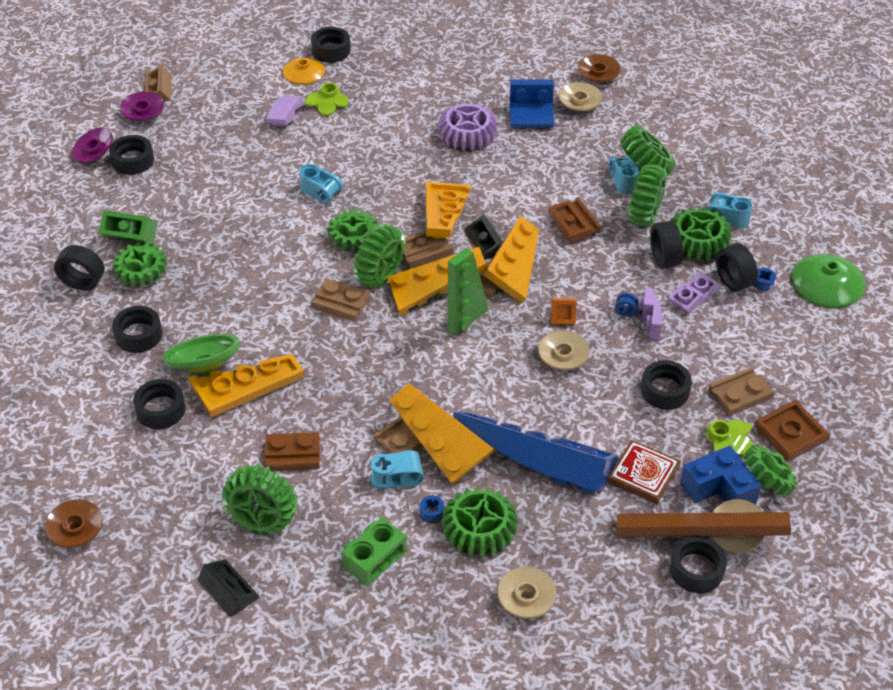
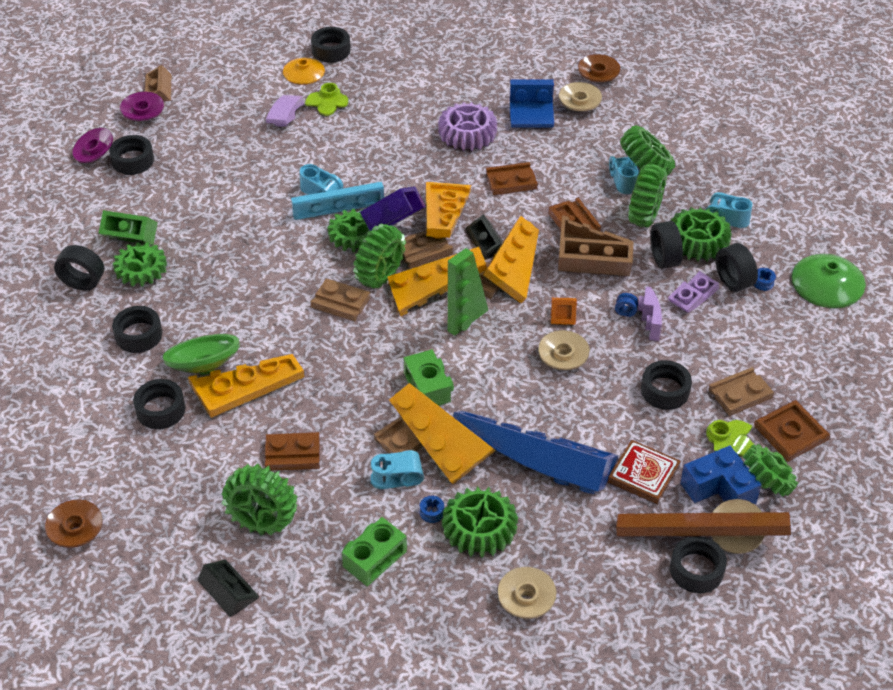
none -> medium azure tile [291,182,384,220]
none -> dark purple panel [360,186,426,231]
none -> bright green brick [403,349,454,406]
none -> dark orange plate [486,162,538,195]
none -> medium nougat wedge [558,215,634,276]

